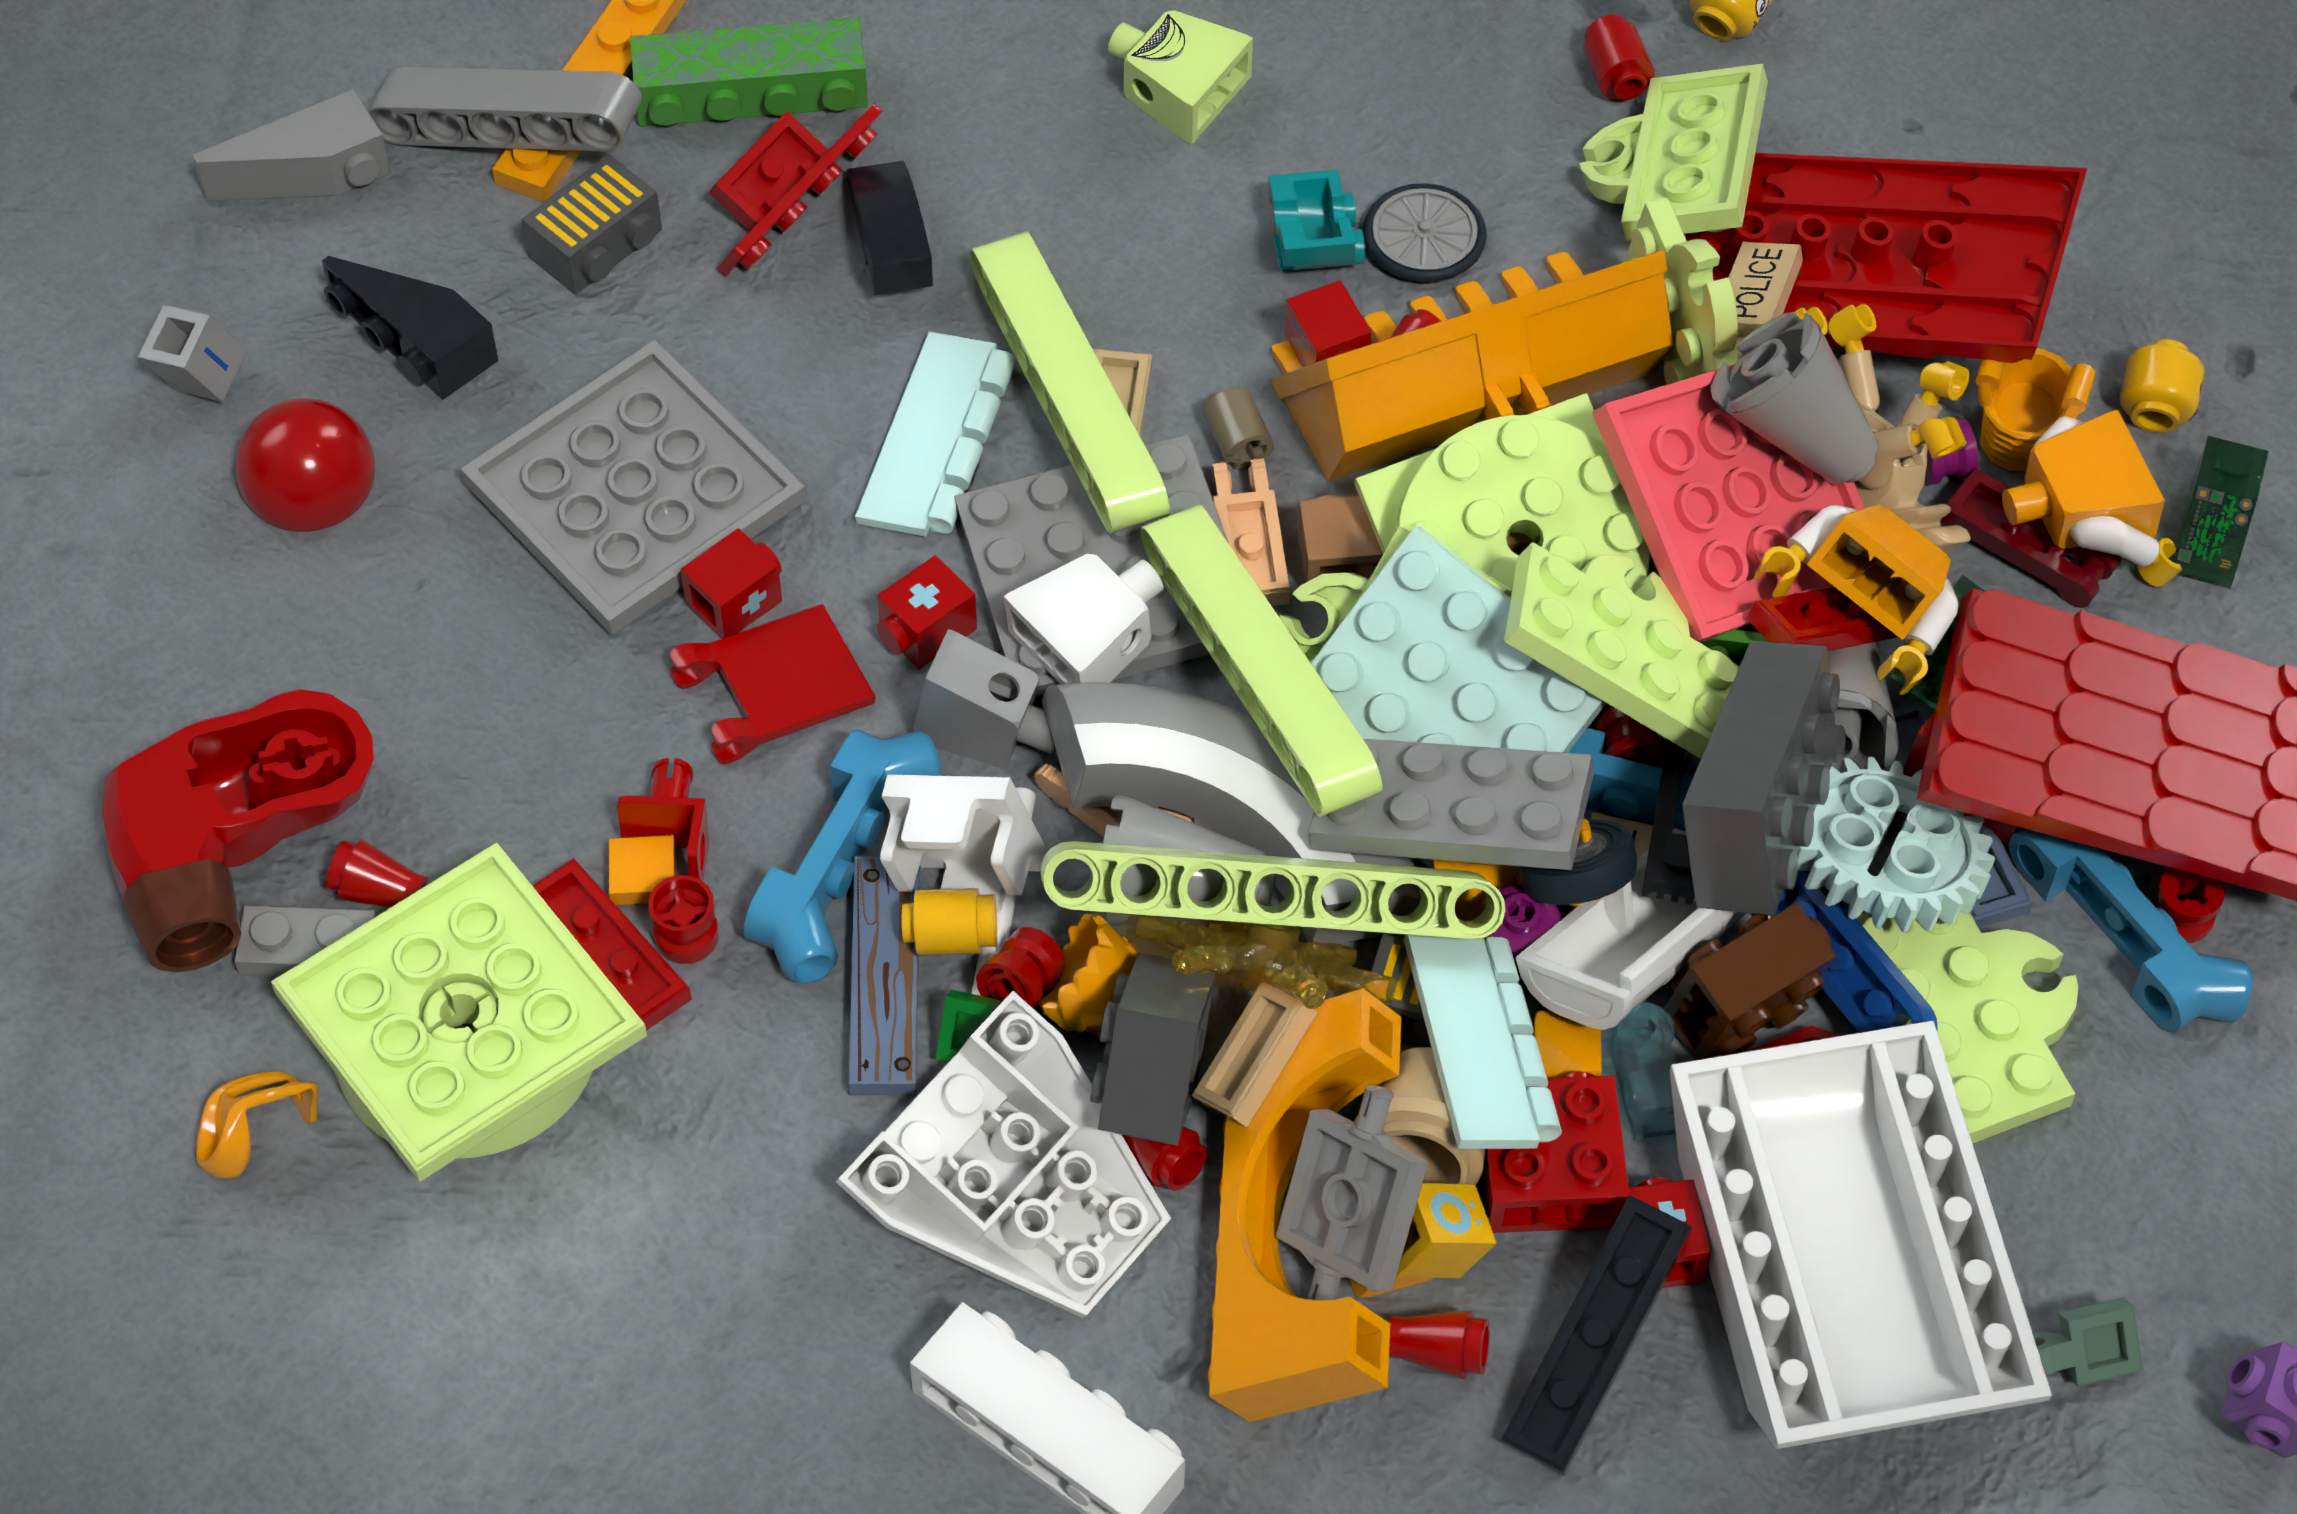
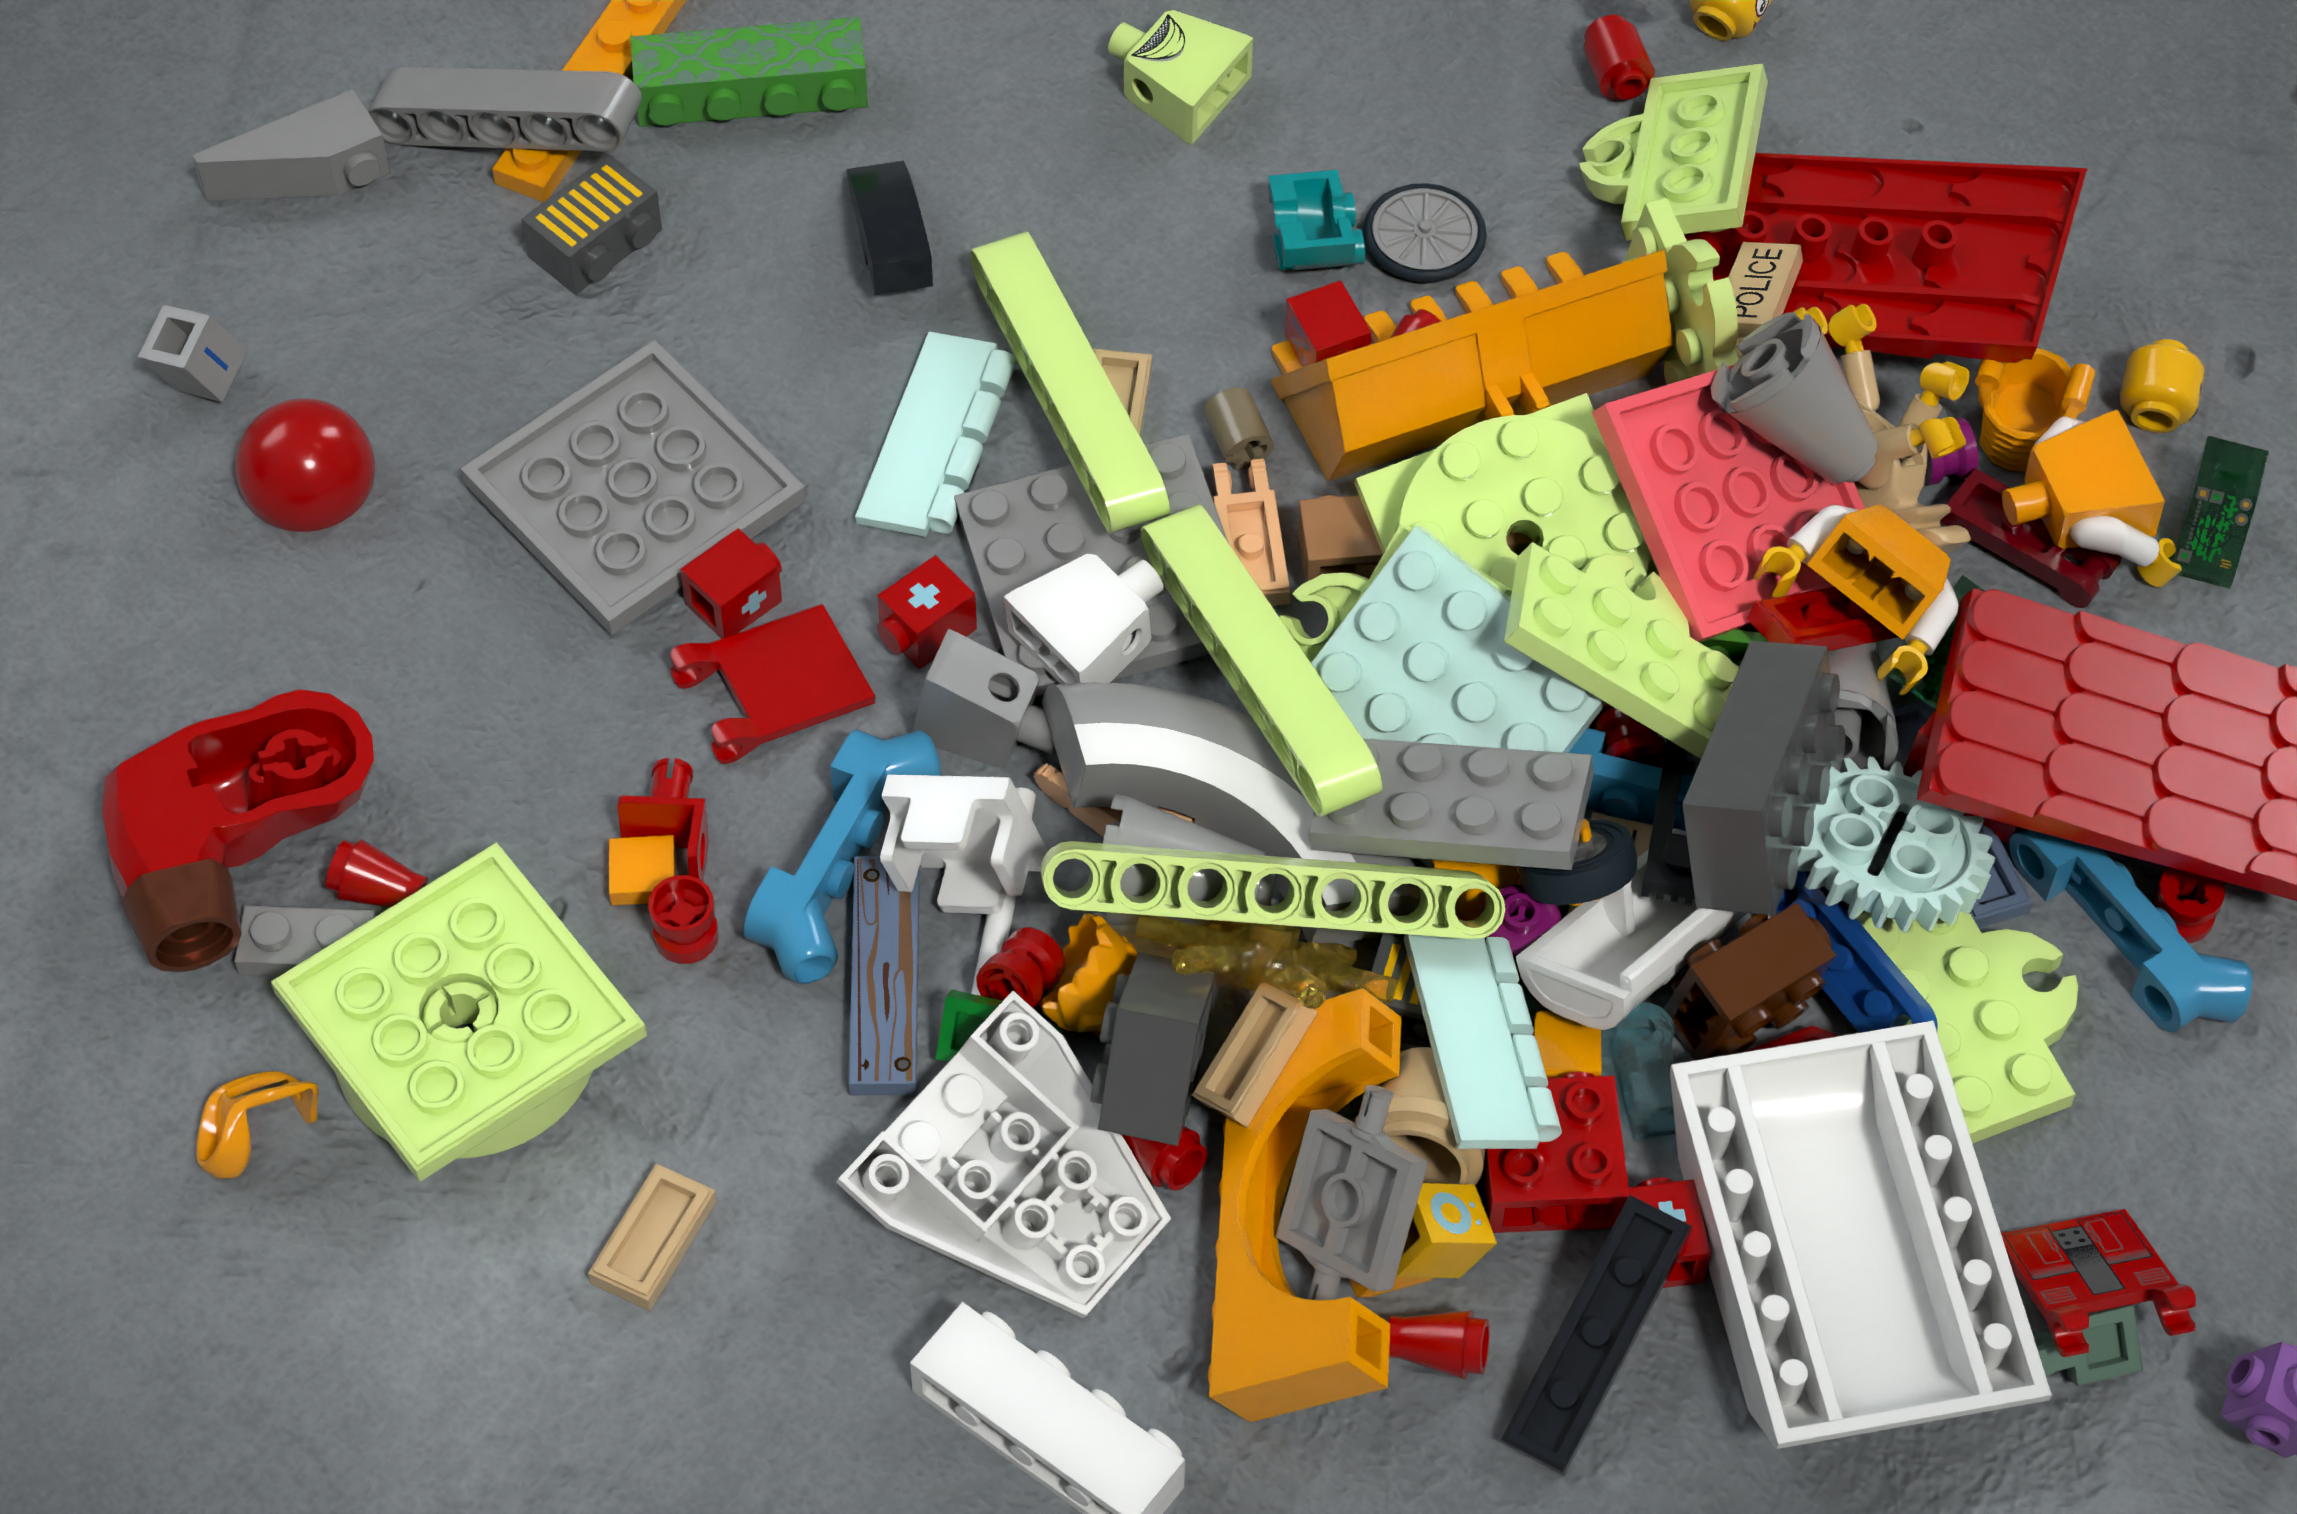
black slope [322,256,499,400] -> none
red tile [533,858,692,1031] -> none
red bracket [709,103,883,277] -> none
yellow brick [902,888,998,956] -> none
none -> tan tile [588,1164,717,1311]
none -> red flag [2001,1209,2196,1357]

